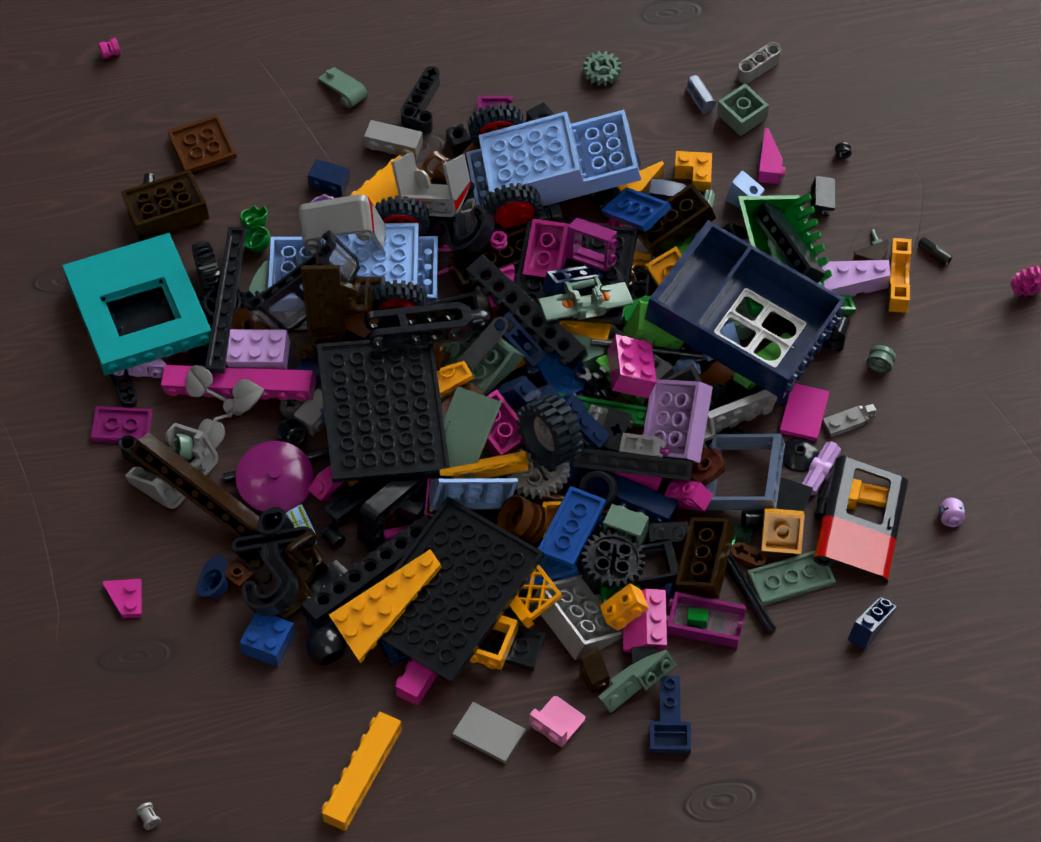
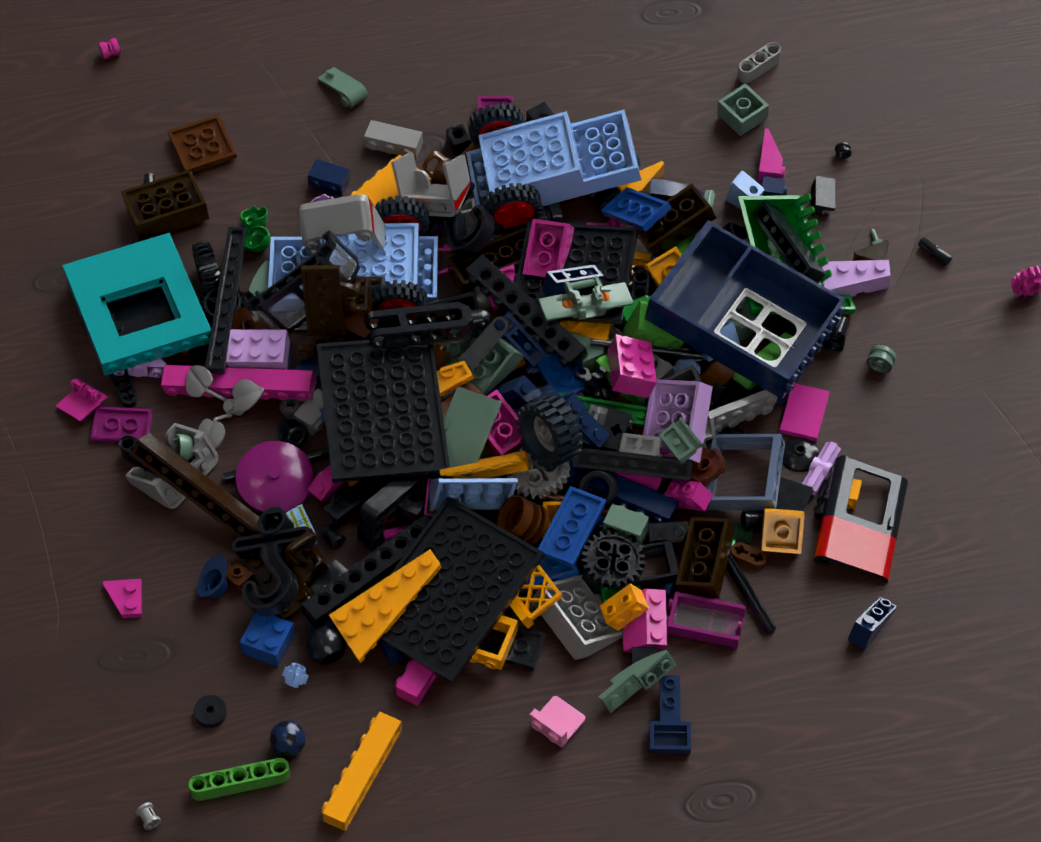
black beam [401,66,440,134] -> none
light grey tile [452,702,526,764] -> none
dark pink bush [491,231,507,250] -> none
magenta window [566,218,618,272] -> none
dark brown slope [580,648,610,694] -> none
sand green gear [583,51,621,86] -> none
light orange brick [674,151,712,193] -> none
sand blue brick [686,75,716,114] -> none
green slope [687,607,708,628] -> none
sand green tile [747,551,836,606] -> none
light grey hinge [822,404,876,437] -> none
light orange tile [857,483,889,508] -> none
light orange arch [889,238,912,313] -> none
lavender head [939,498,966,527] -> none
none -> dark pink hinge [56,379,108,422]
none -> bright green beam [189,758,290,801]
none -> black piece [194,695,227,728]
none -> dark blue piece [270,720,306,757]
none -> light blue gear [282,663,309,688]
none -> sand green plate [659,417,704,464]
none -> dark blue brick [762,176,788,196]

